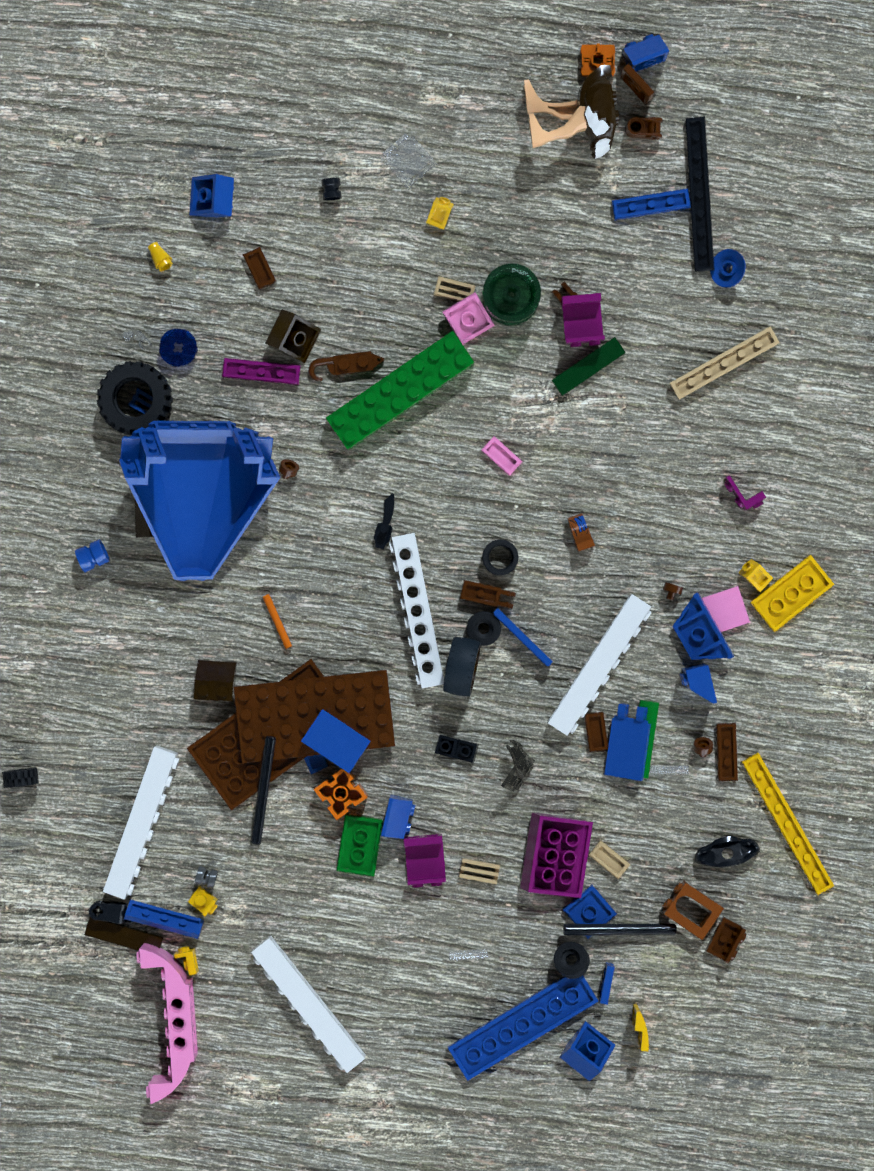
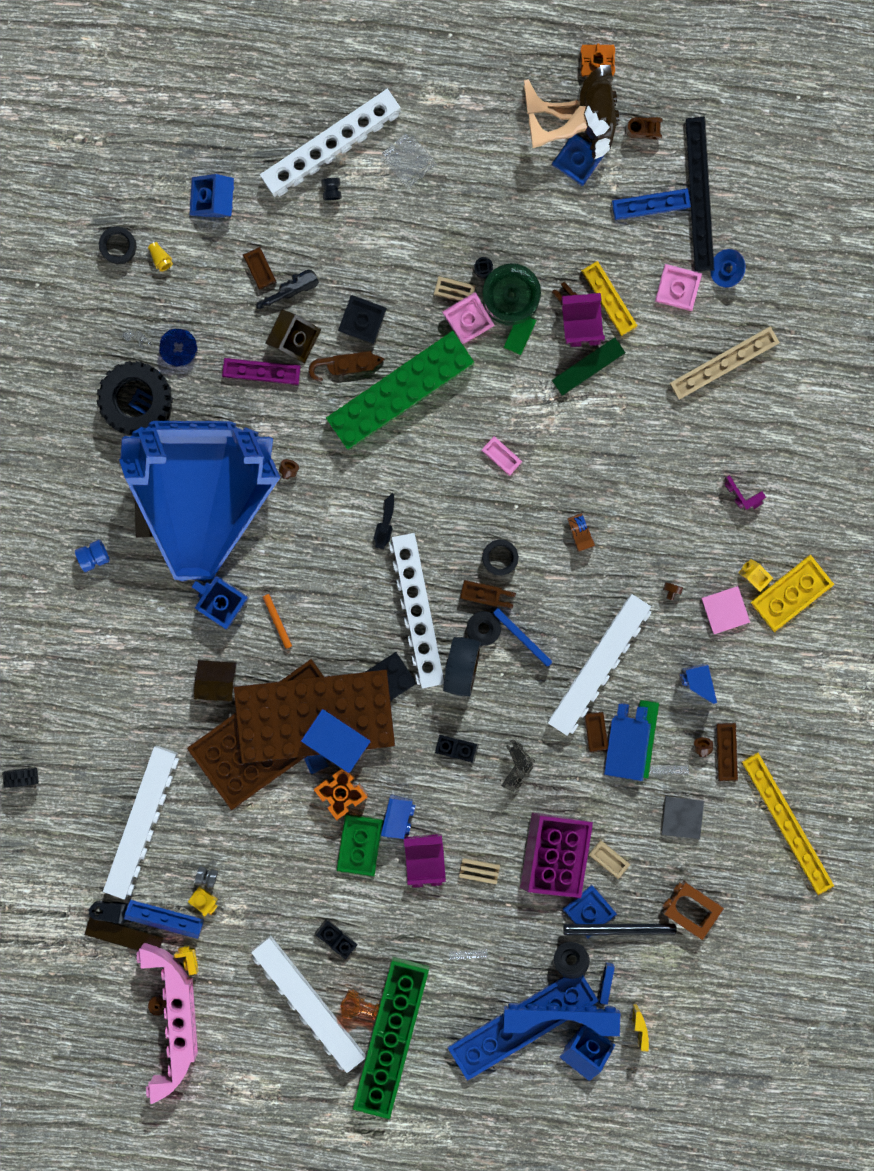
black axle [251,736,276,845] -> none
yellow bracket [426,197,454,230] -> none
reddish brown tile [621,63,655,105] -> none
blue slope [622,34,669,72] -> none
blue wing [673,592,734,660] -> none
black piece [695,836,760,868] -> none
reddish brown bracket [705,916,746,964] -> none
none -> black tyre [99,226,137,265]
none -> reddish brown tile [148,995,167,1016]
none -> blue hinge [192,576,249,629]
none -> black piece [256,269,319,309]
none -> white brick [260,88,401,197]
none -> black slope [315,918,358,960]
none -> black plate [338,295,387,344]
none -> clear orange connector [340,989,380,1021]
none -> green brick [353,956,429,1119]
none -> black plate [365,652,417,701]
none -> black wheel [474,257,493,279]
none -> green tile [503,312,537,356]
none -> blue arch [503,1003,621,1037]
none -> blue tile [551,134,604,186]
none -> yellow tile [581,261,638,336]
none -> bright pink tile [655,264,702,311]
none -> flat silver tile [661,796,704,839]

